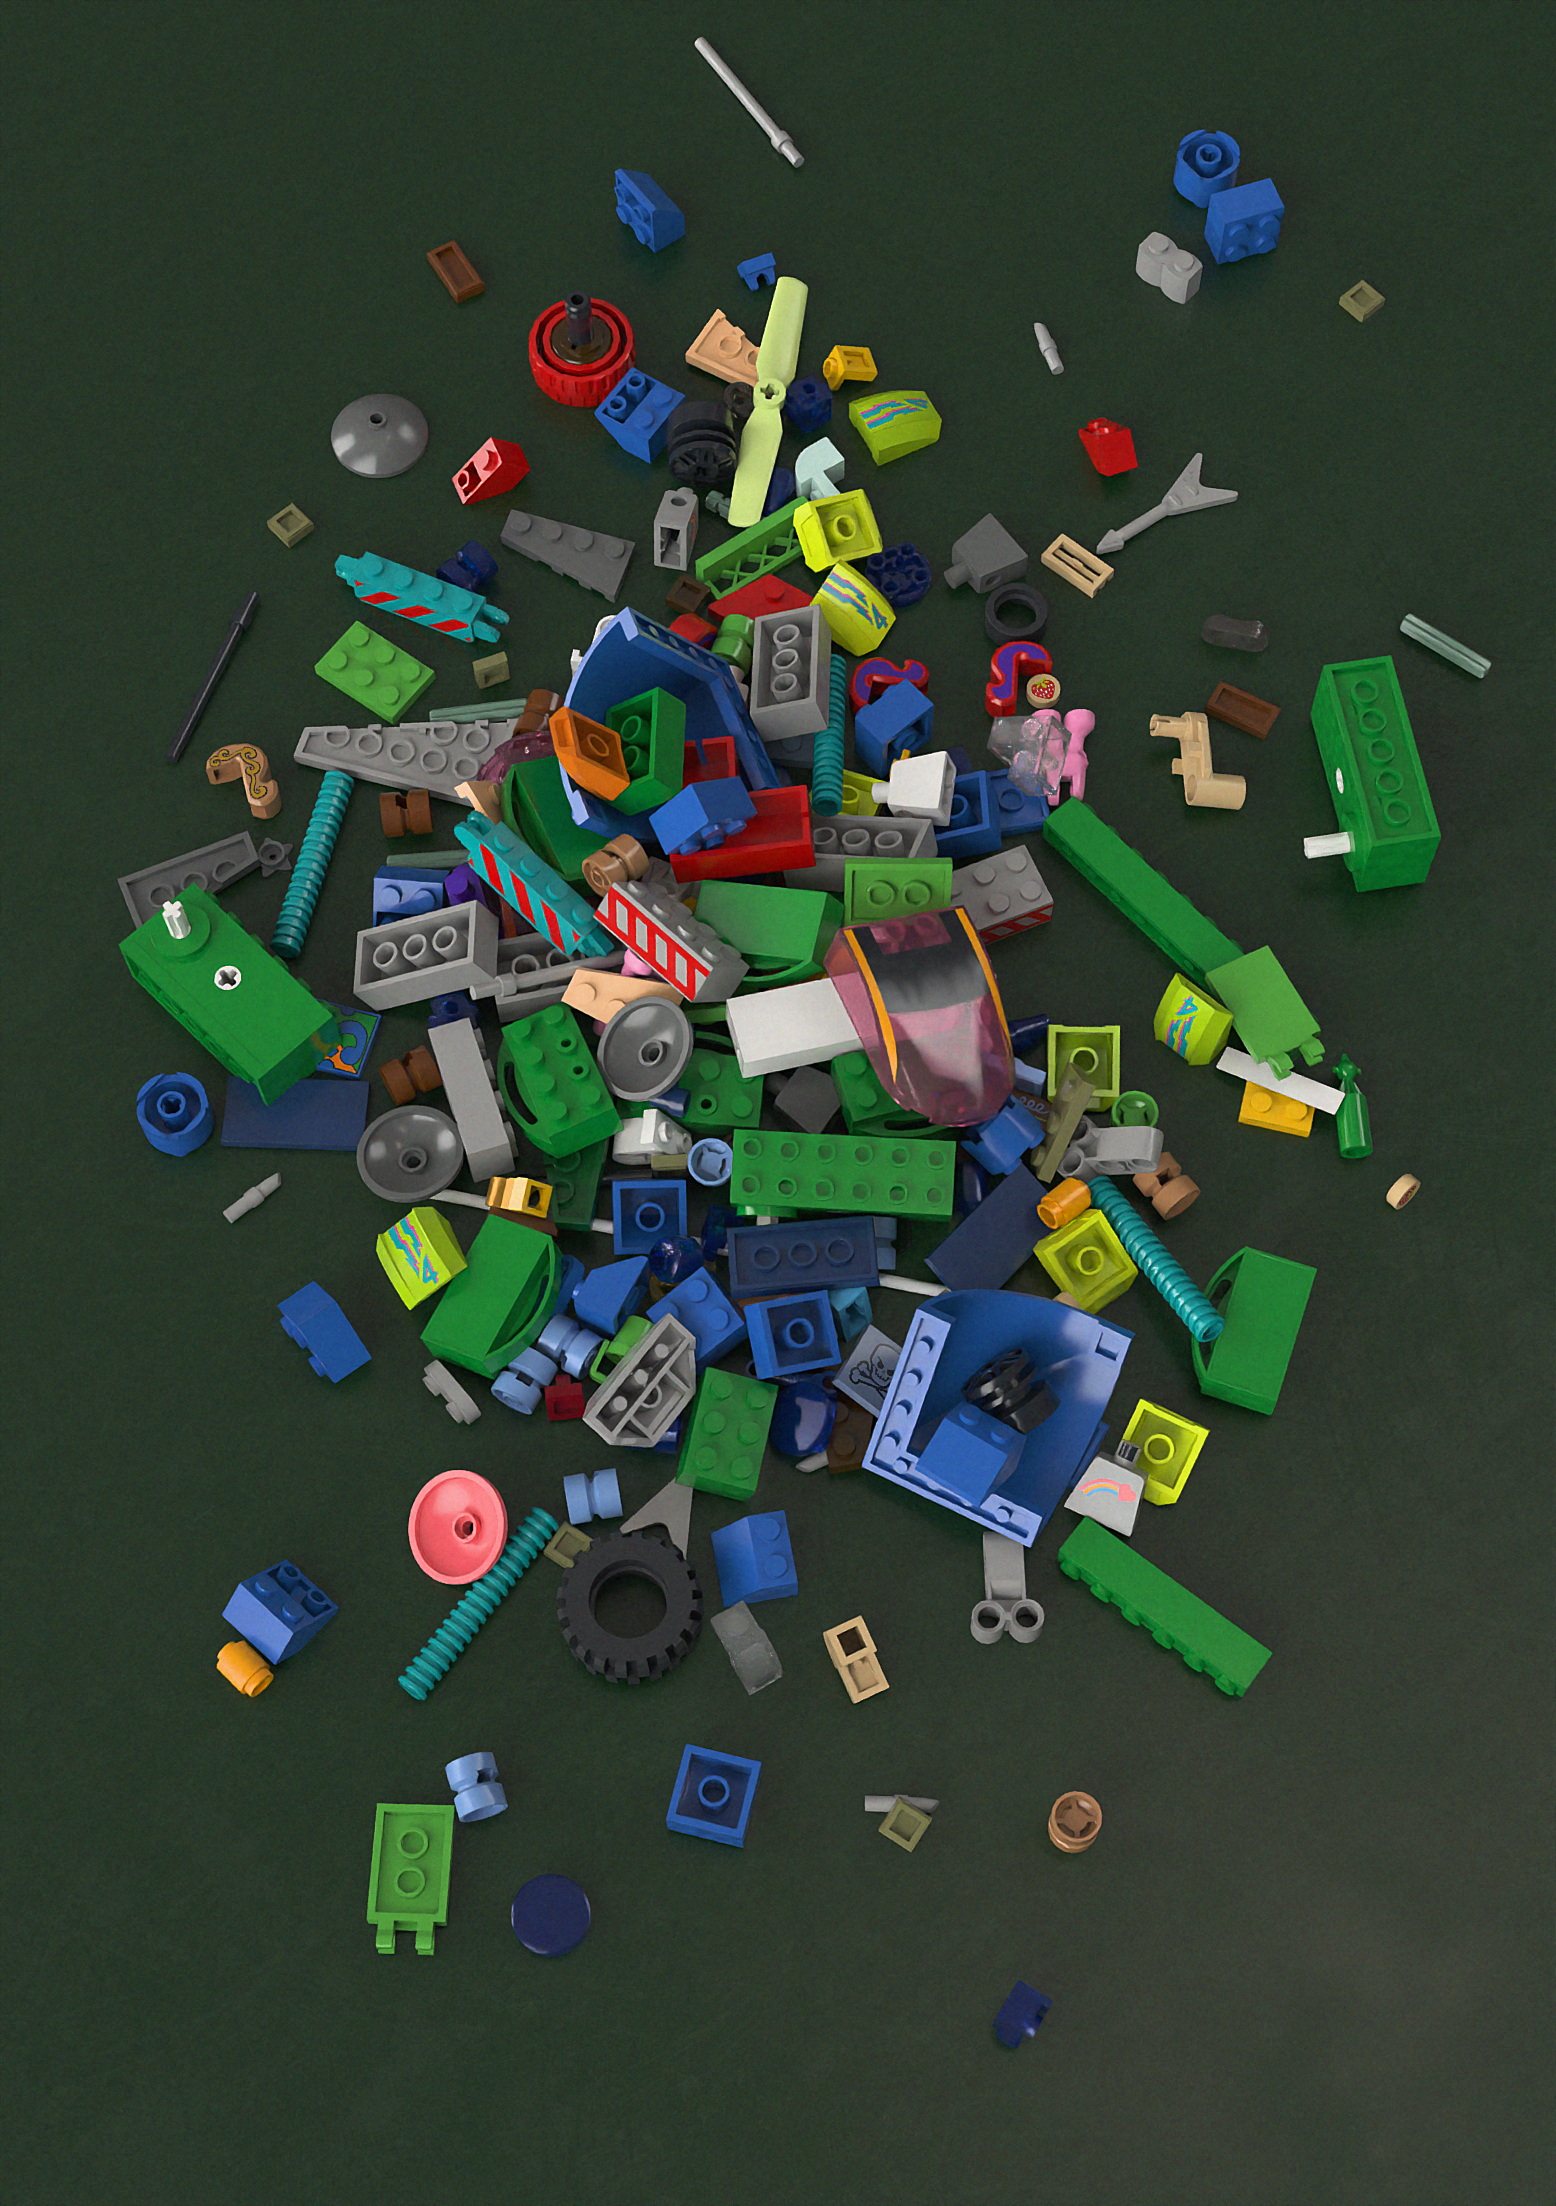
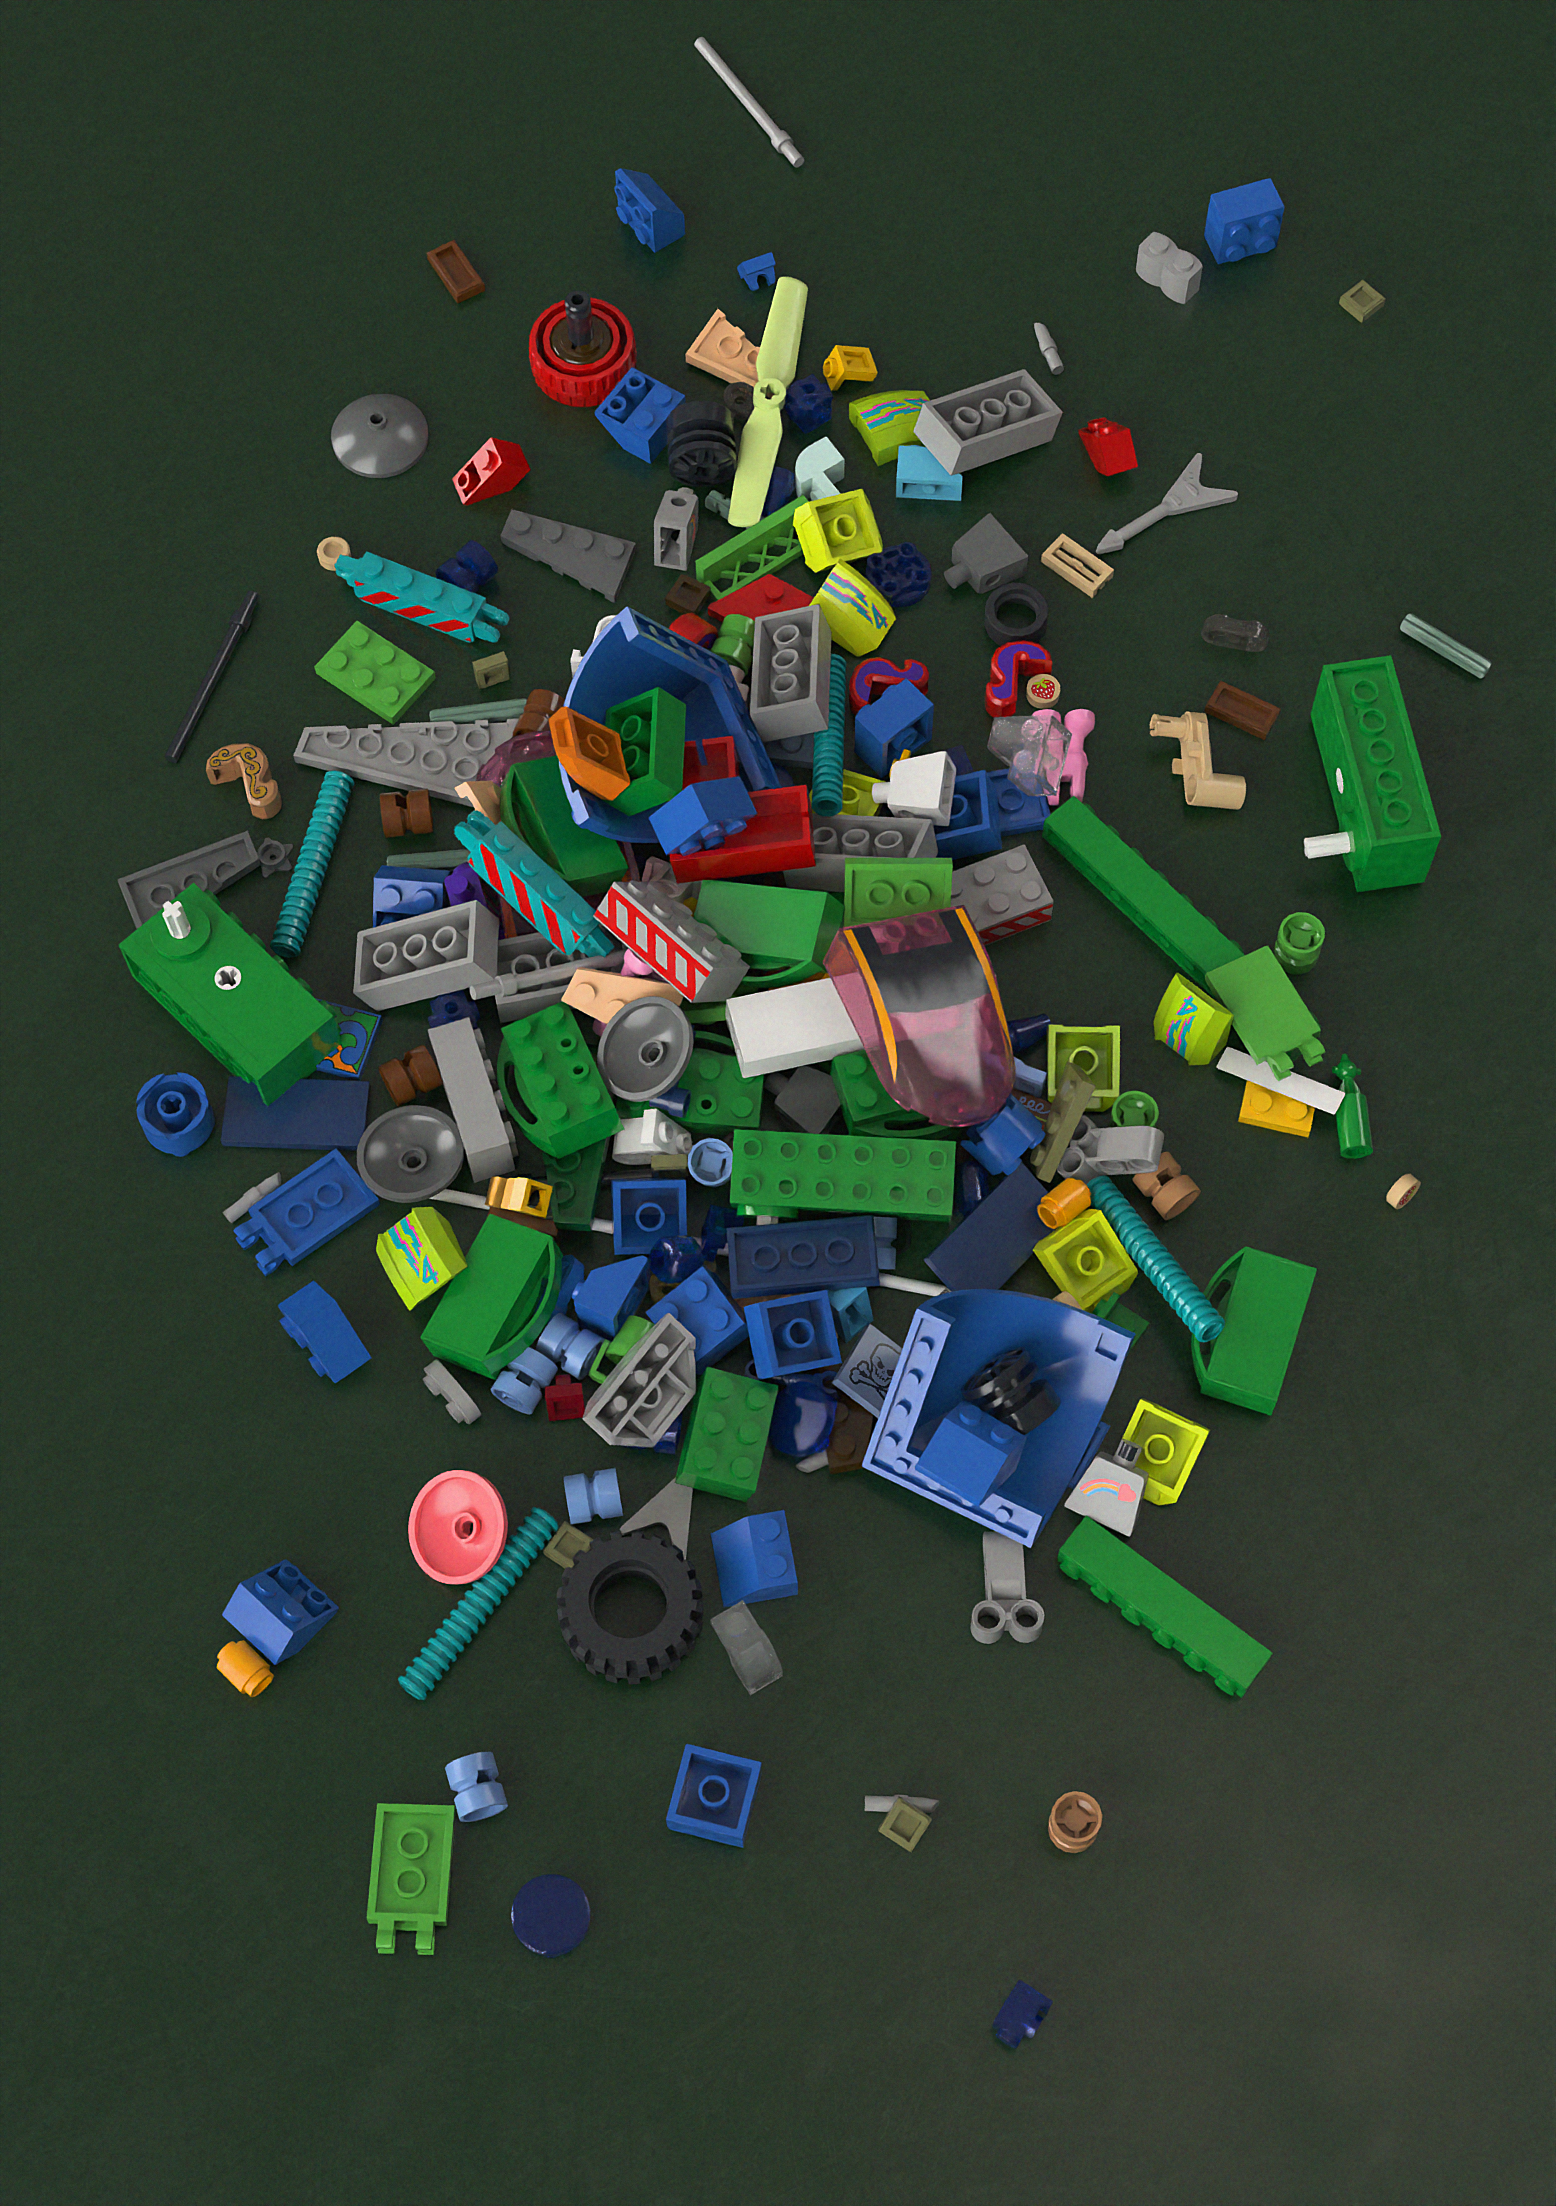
olive tile [267,503,314,548] -> none
medium nougat wheel [582,834,649,897] -> none
tan brick [823,1615,889,1704] -> none
blue brick [1173,129,1240,208] -> none
none -> blue tile [234,1149,380,1276]
none -> tan tile [317,537,351,571]
none -> medium azure slope [896,445,963,501]
none -> light grey brick [913,369,1063,476]
none -> green bracket [1092,1292,1149,1355]
none -> bright green wheel [1273,912,1325,975]

